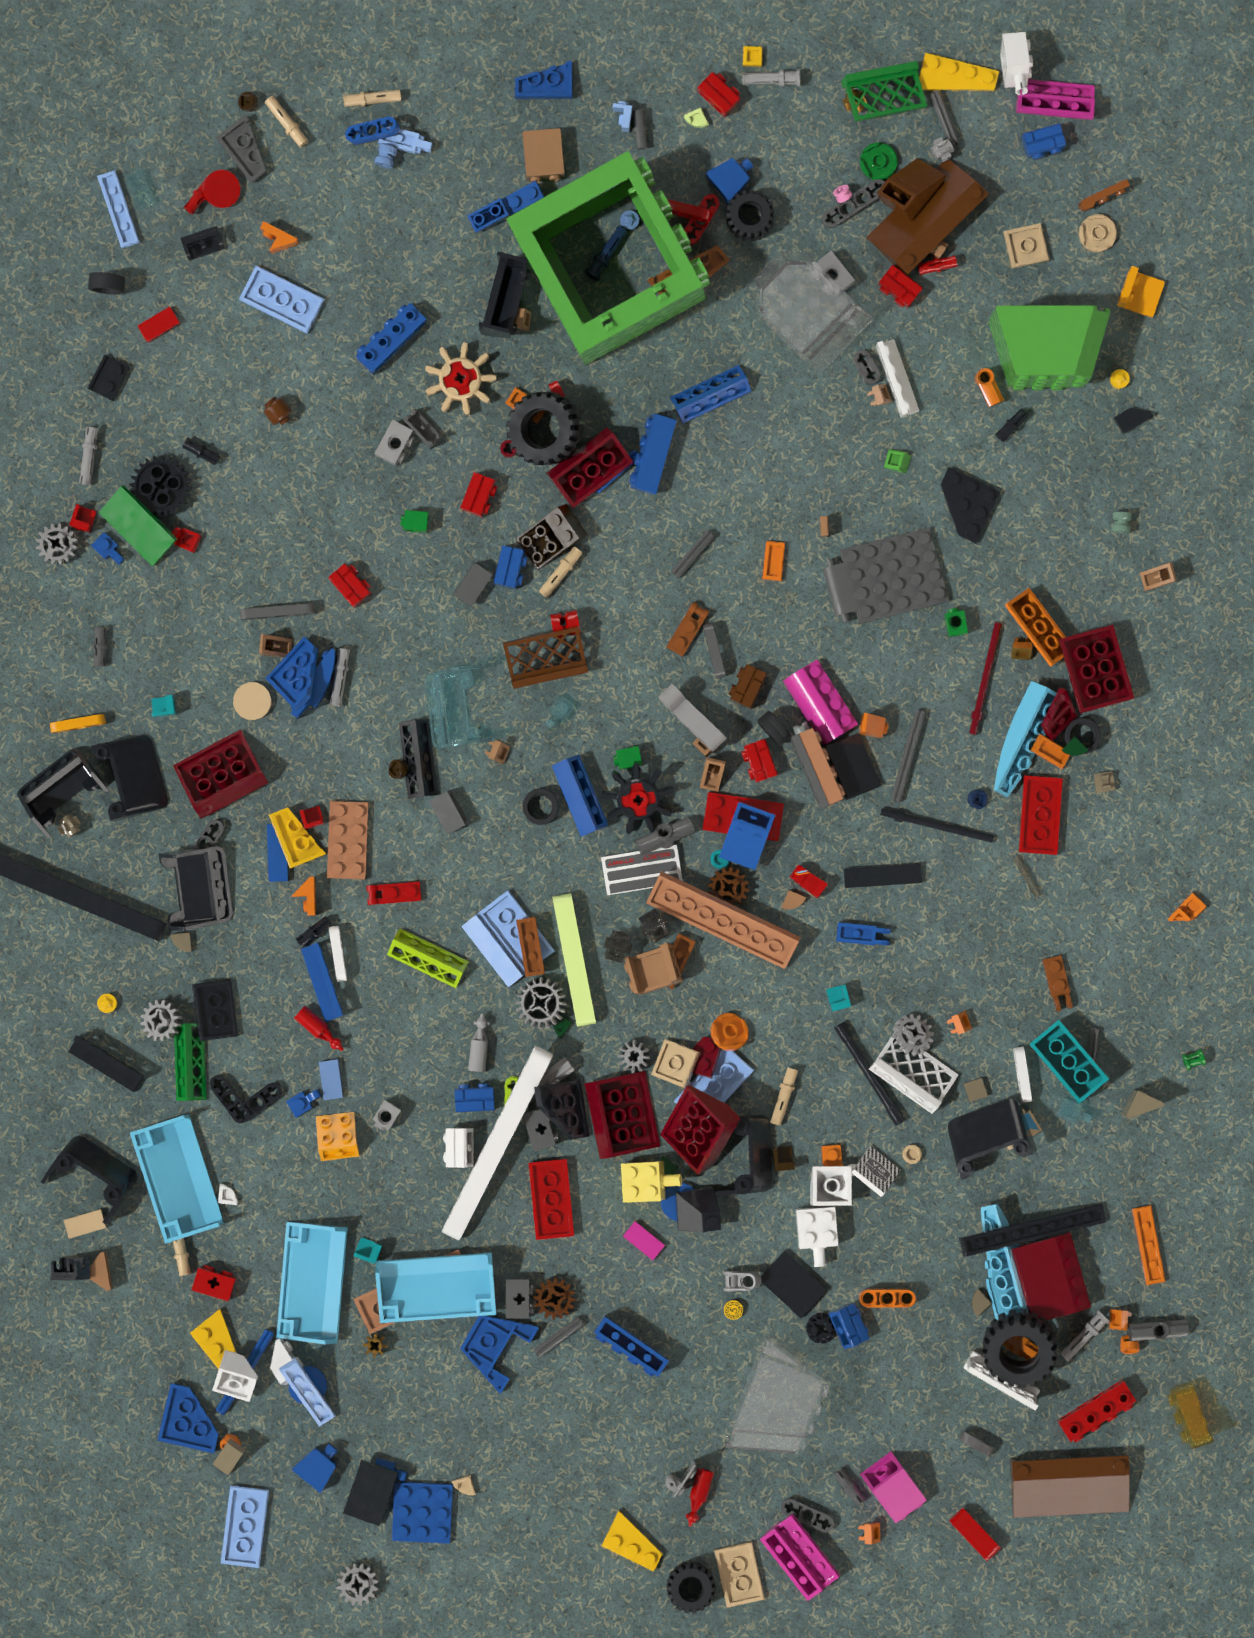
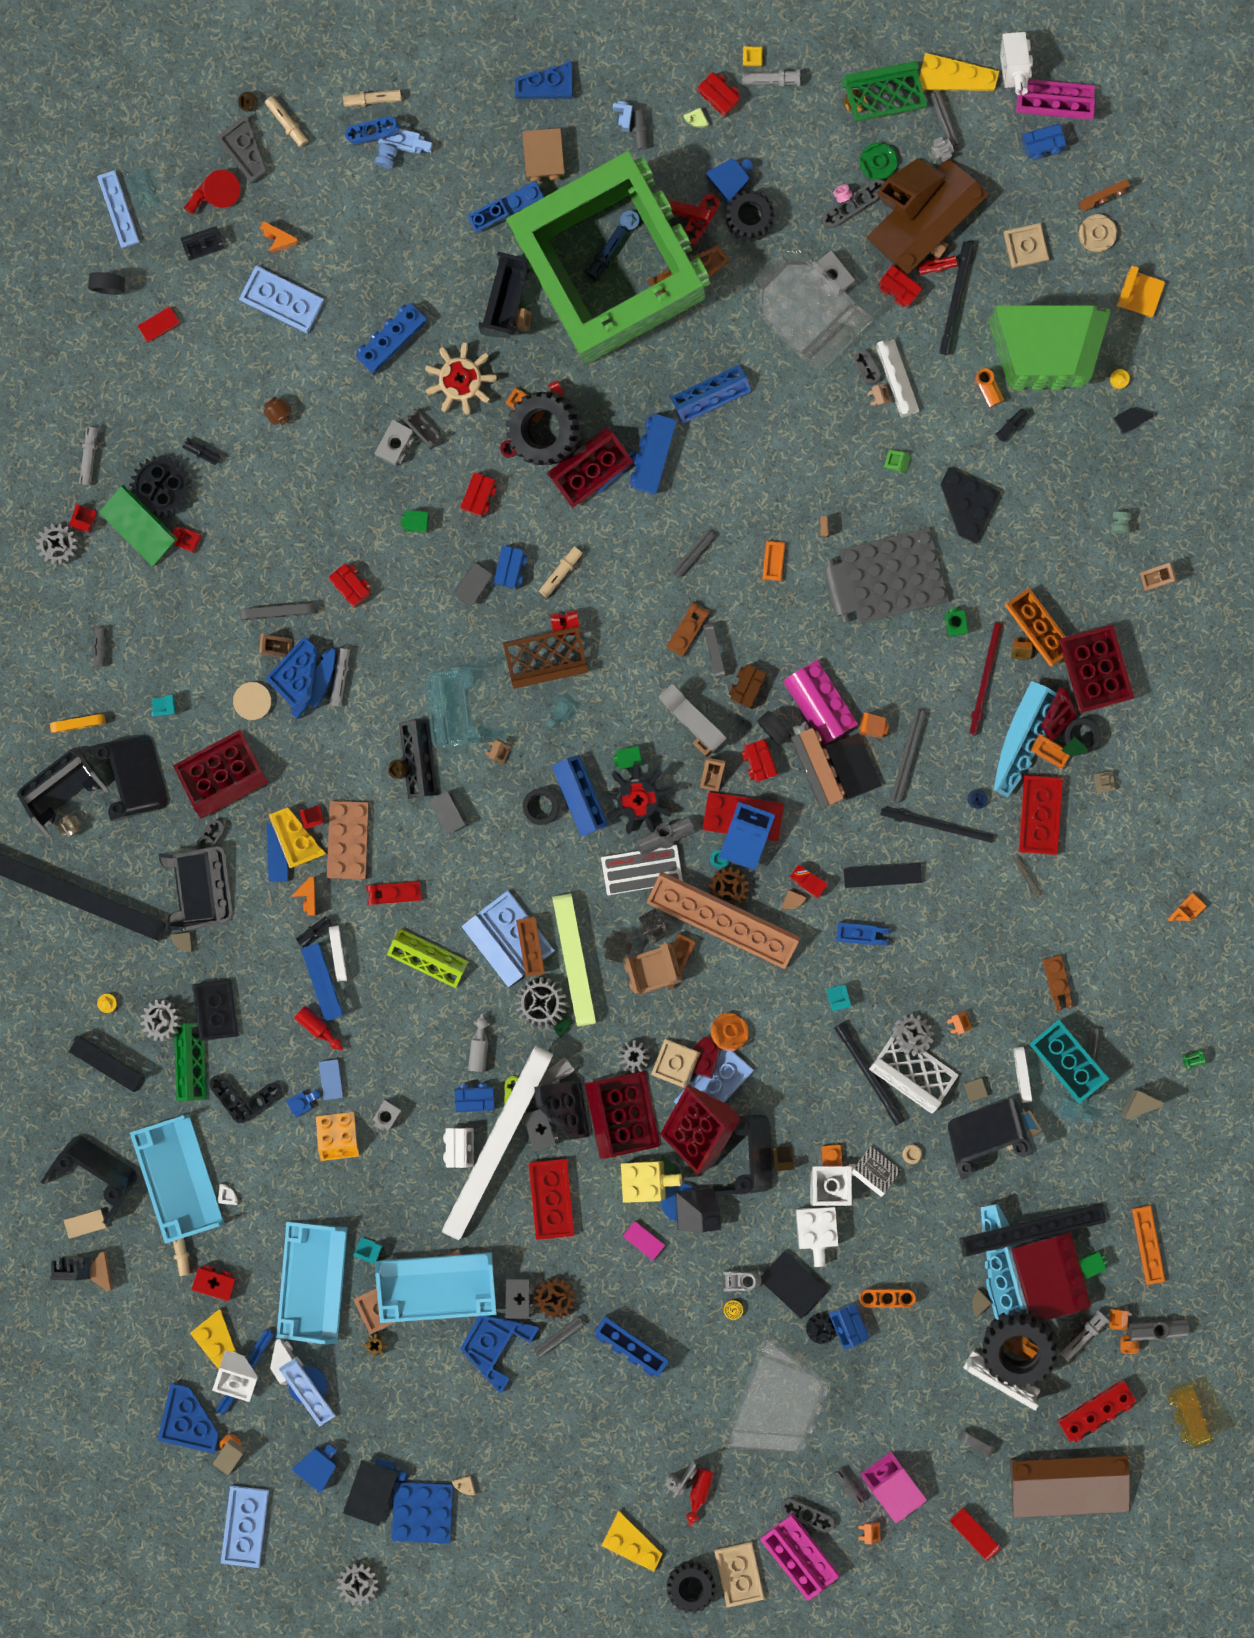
black plate [87,354,130,401] -> none
blue plate [91,532,124,565] -> none
dark brown slope [516,504,588,570] -> none
tan pin [770,1067,798,1126] -> none
none -> black piece [939,241,974,356]
none -> green brick [1078,1251,1108,1279]

